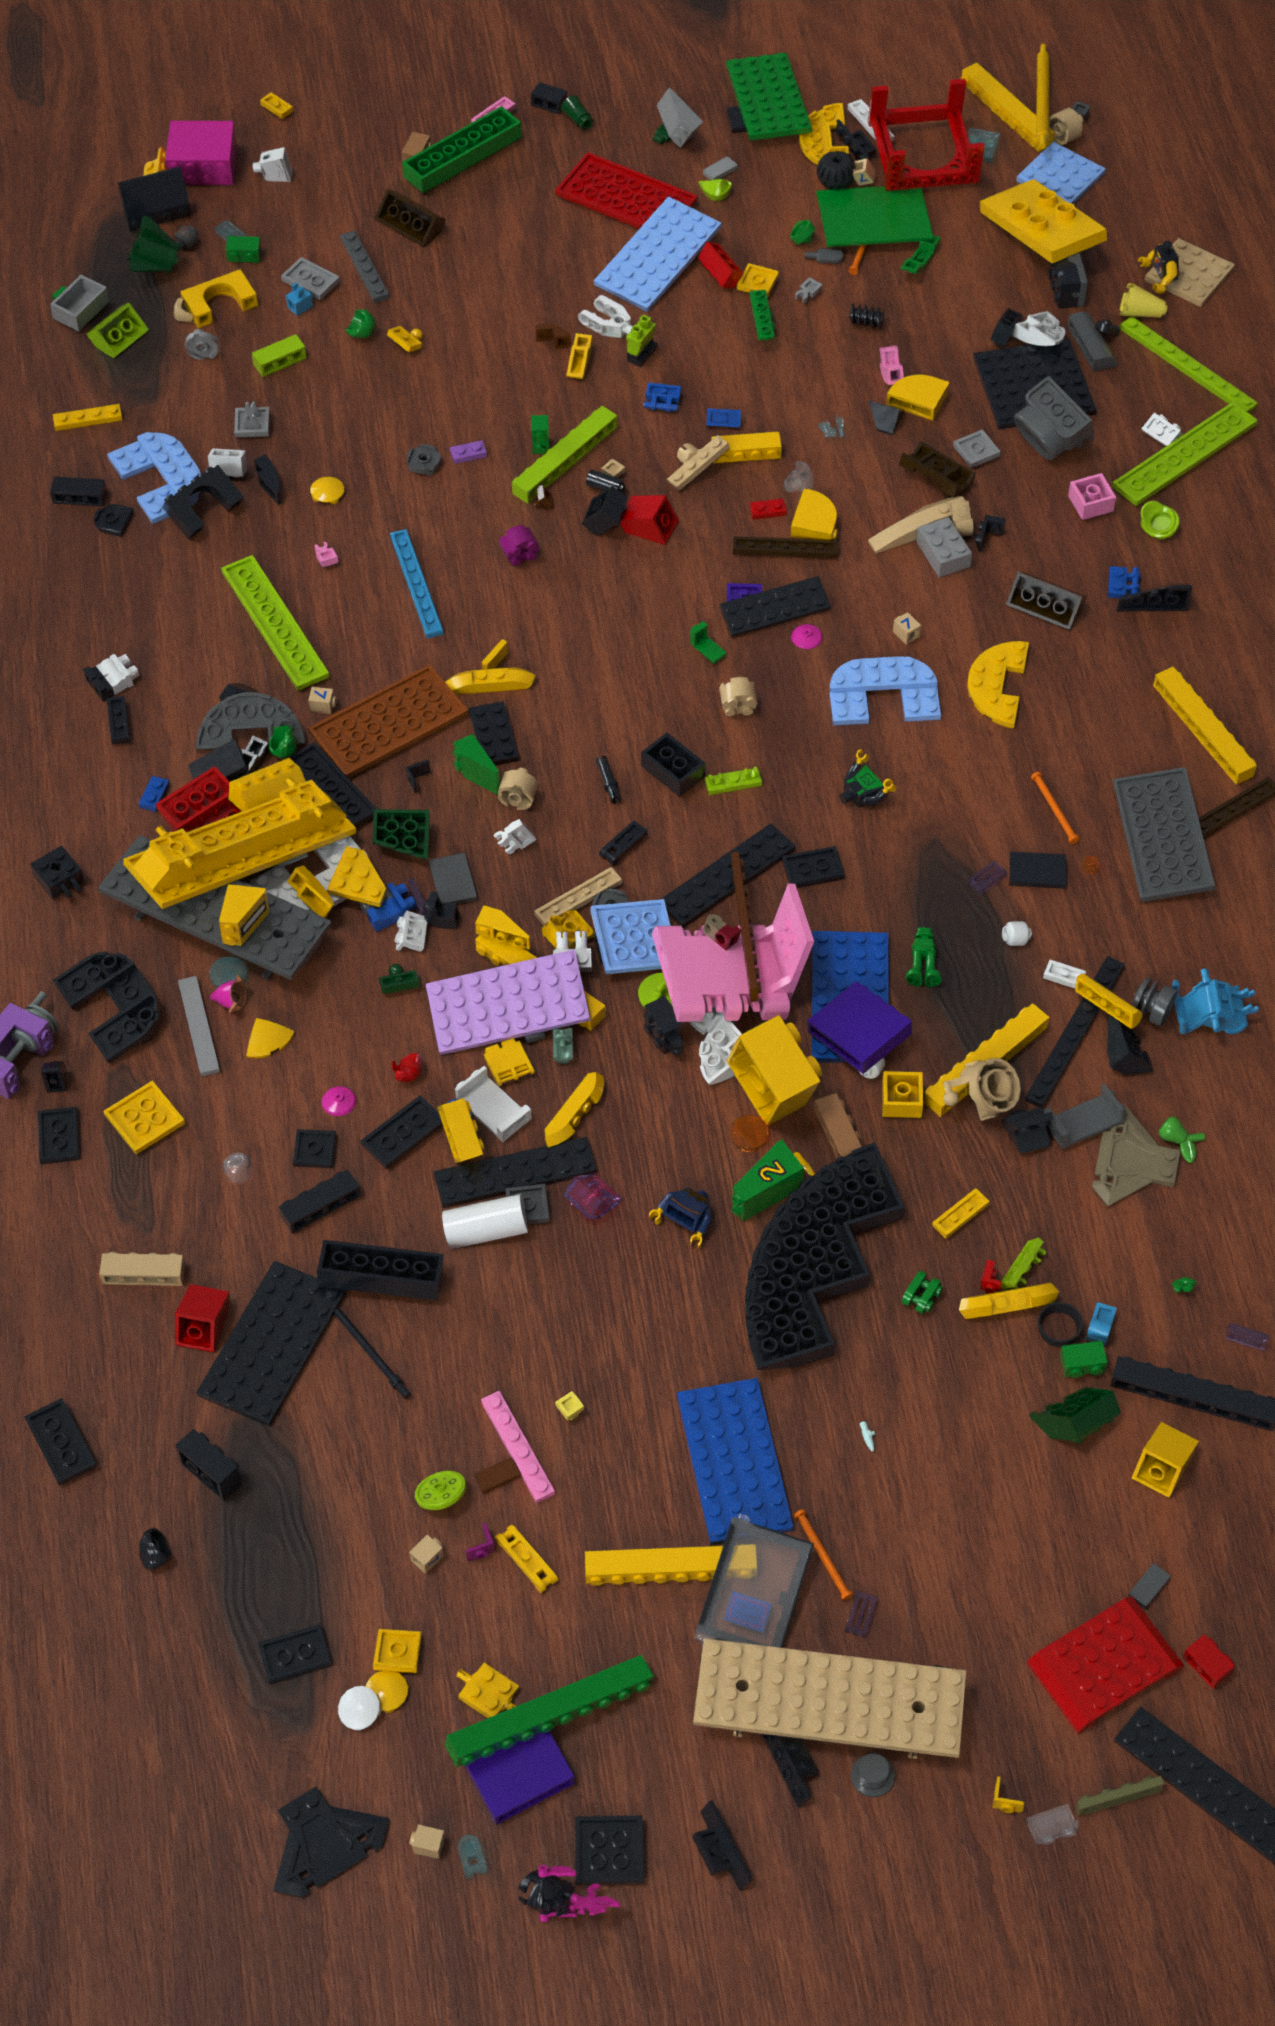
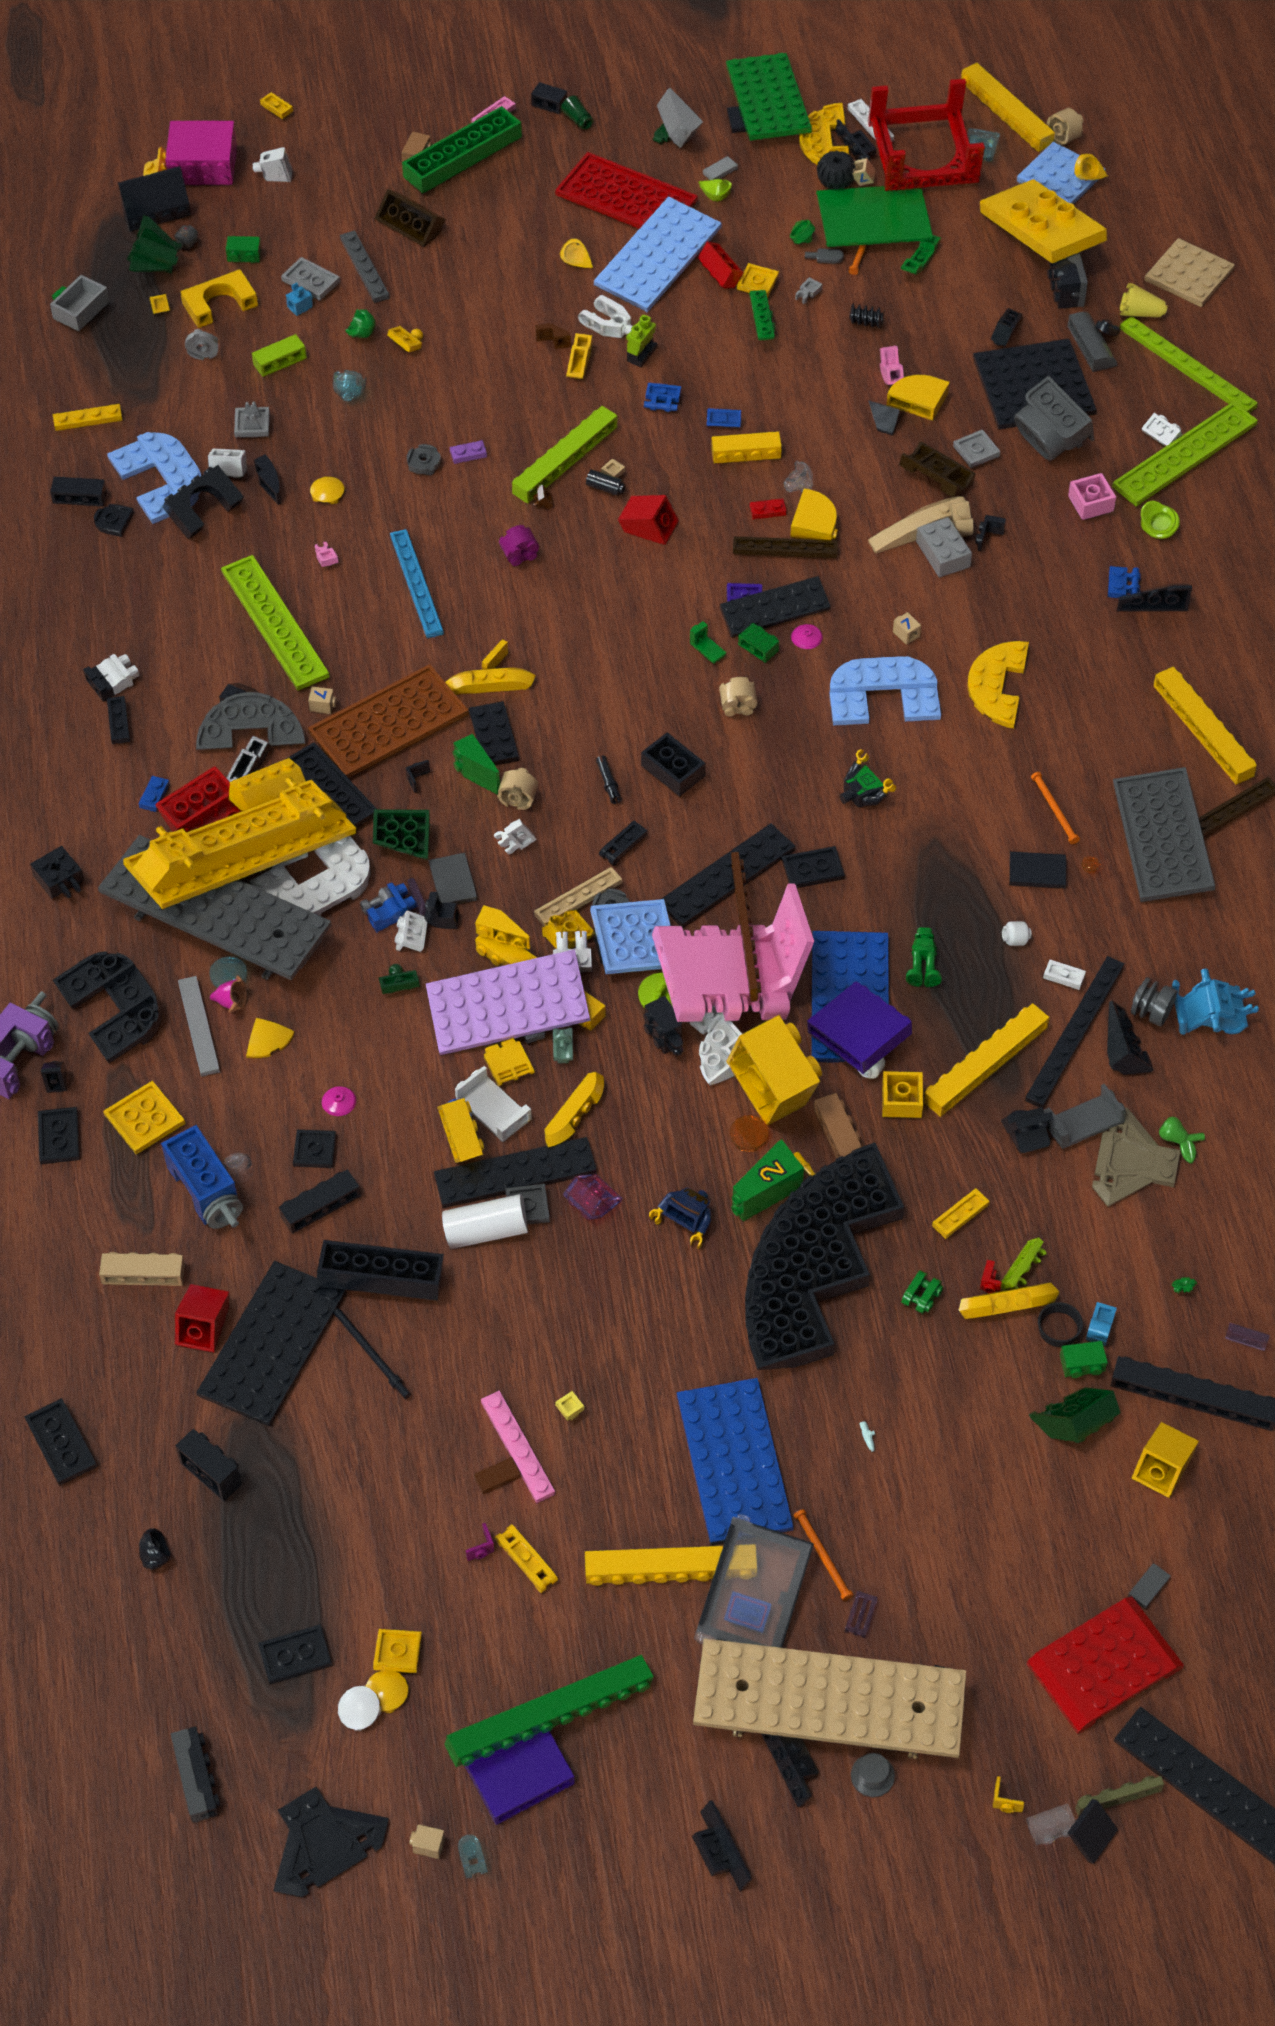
lime slope [87,302,149,358] -> none
tan hair [174,297,193,322] -> none
black tile [188,739,248,780] -> none
clear light blue tile [215,220,247,241] -> none
yellow slope [219,884,269,946] -> none
green hair [269,725,297,758] -> none
yellow slope [287,865,334,918] -> none
yellow plate [327,846,387,907] -> none
black plate [360,1095,443,1169] -> none
red hair [391,1053,422,1082] -> none
tan brick [409,1535,444,1574] -> none
lime shield [415,1471,466,1510] -> none
yellow plate [456,1663,519,1718] -> none
helmet [518,1865,620,1922] -> none
green brick [531,415,549,454] -> none
black plate [575,1815,644,1885] -> none
black brick [582,486,628,536] -> none
tan plate [667,435,730,491] -> none
leg [703,914,741,950] -> none
lime plate [705,766,762,795] -> none
clear light blue piece [818,415,844,437] -> none
tan piece [943,1058,1021,1121] -> none
clear purple tile [967,860,1007,895] -> none
dark brown slope [1005,571,1087,630] -> none
white brick [1012,311,1065,346] -> none
yellow hose [1036,44,1050,149] -> none
dark grey plate [1071,101,1091,120] -> none
yellow brick [1075,974,1142,1029] -> none
torso [1138,241,1179,294] -> none
red brick [1183,1634,1235,1689] -> none
none -> yellow plate [150,294,170,314]
none -> blue piece [161,1125,243,1229]
none -> piece [170,1726,221,1823]
none -> clear light blue cylinder [333,370,367,401]
none -> yellow piece [560,238,593,268]
none -> green brick [738,623,779,663]
none -> black tile [1068,1799,1118,1864]
none -> yellow piece [1074,154,1107,181]

